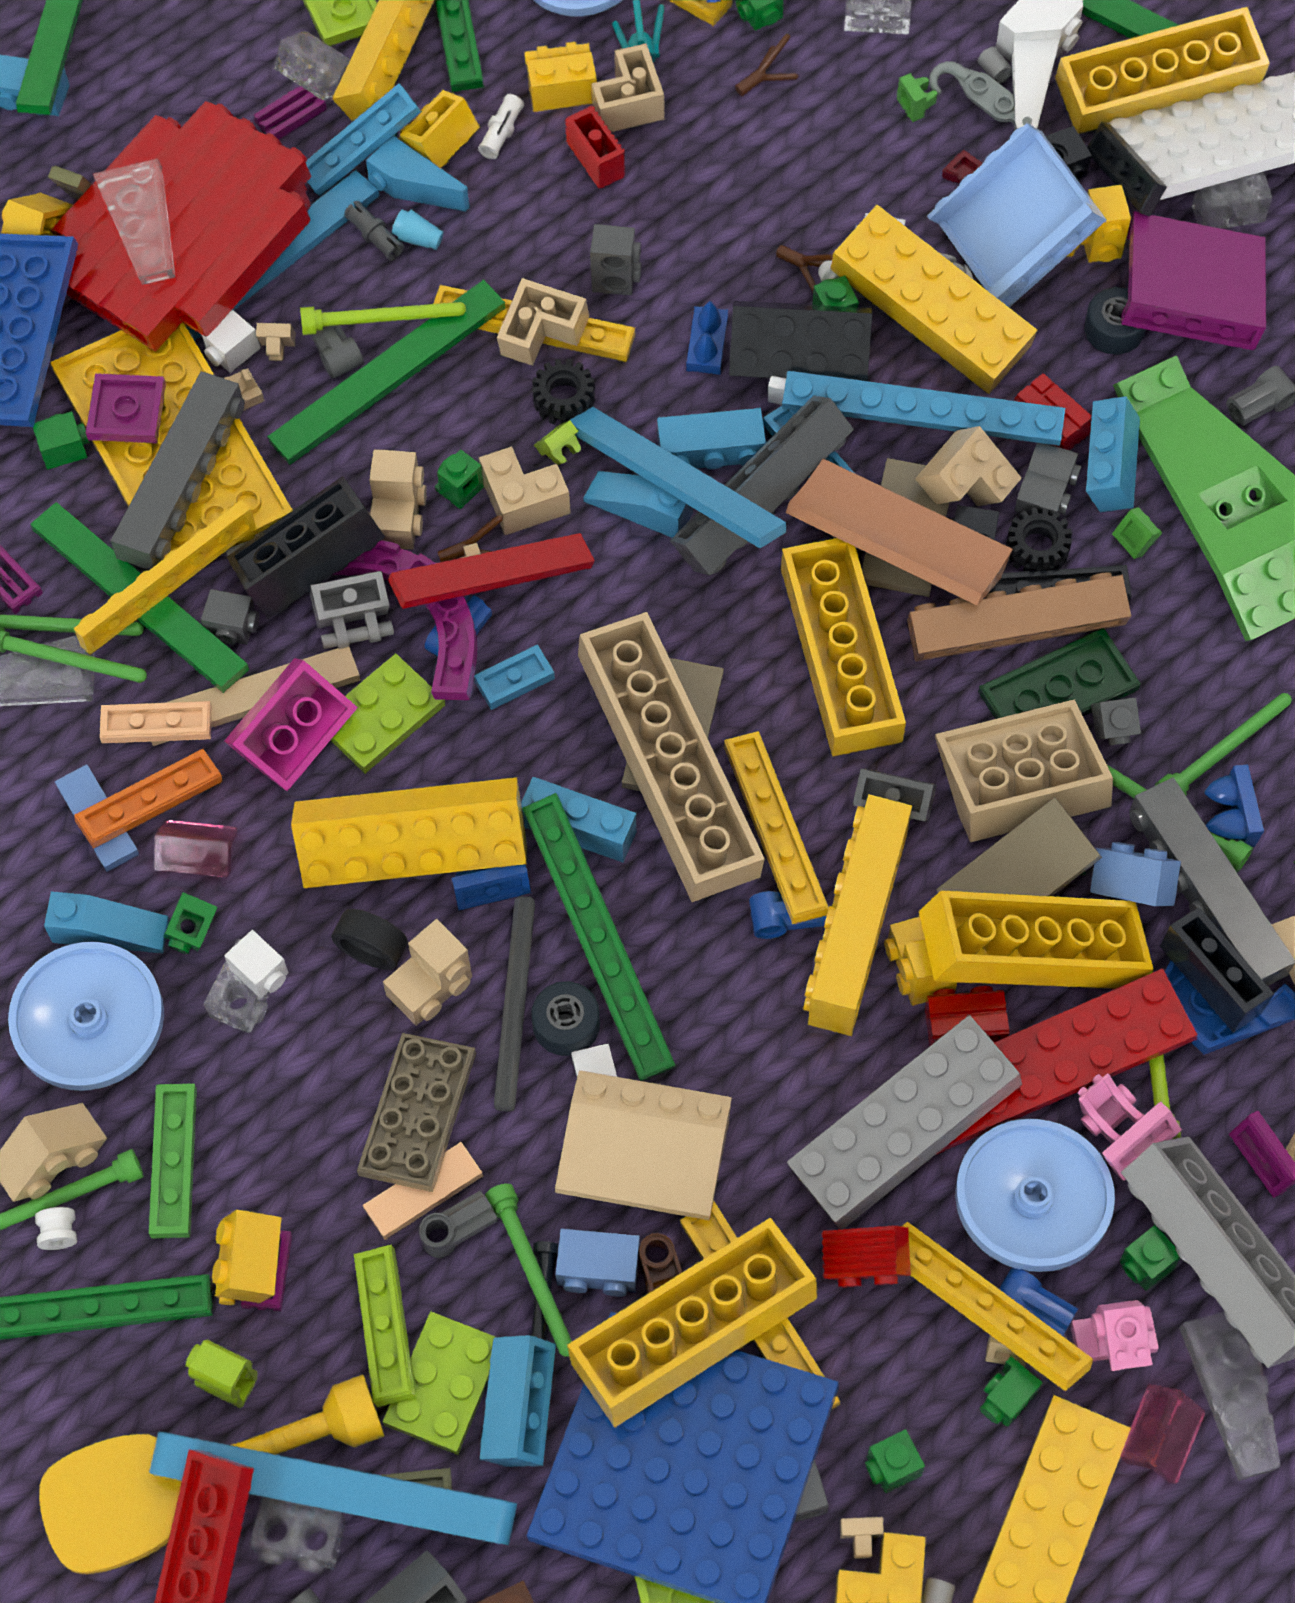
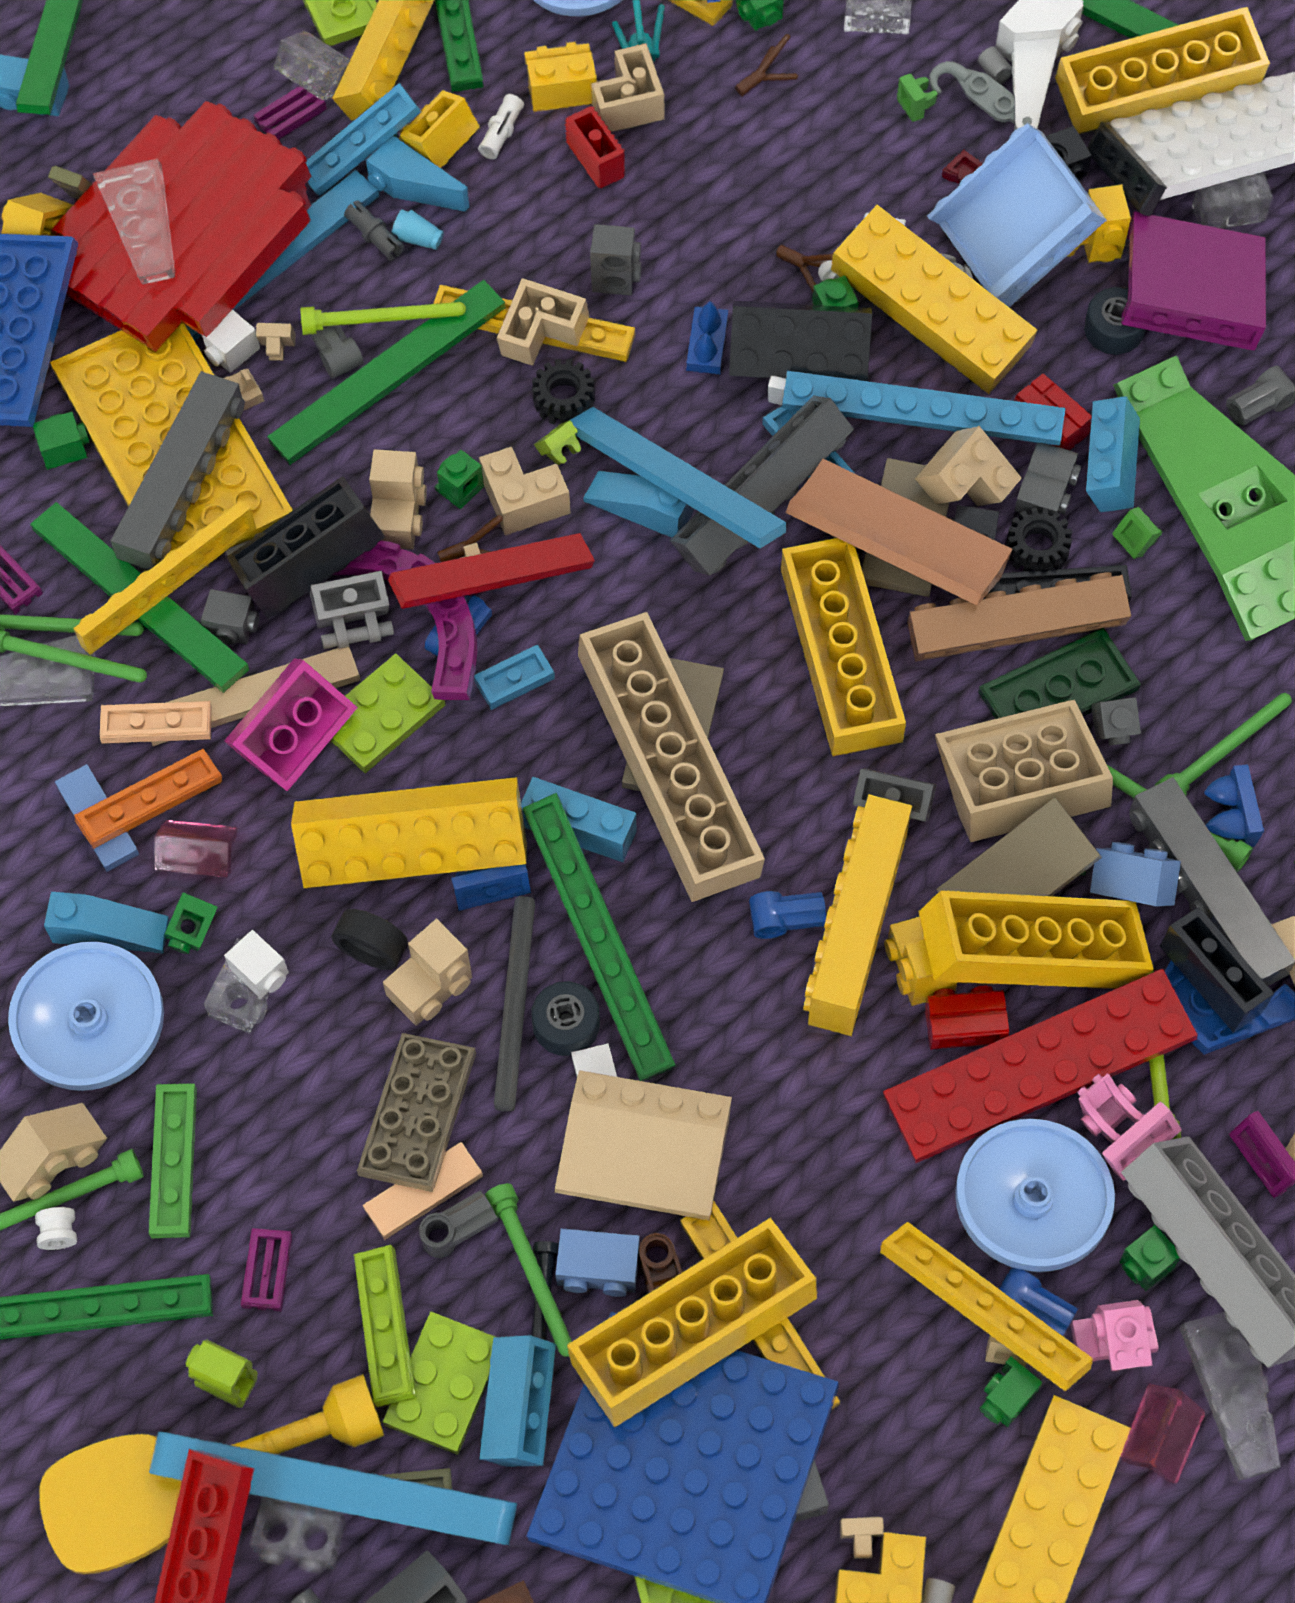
magenta plate [86,373,166,443] -> none
yellow brick [212,1210,281,1305] -> none
dark azure brick [657,408,766,469] -> none
yellow tile [724,731,829,925] -> none
light grey brick [787,1015,1022,1230] -> none
red brick [821,1226,911,1287] -> none
green brick [865,1429,925,1494] -> none

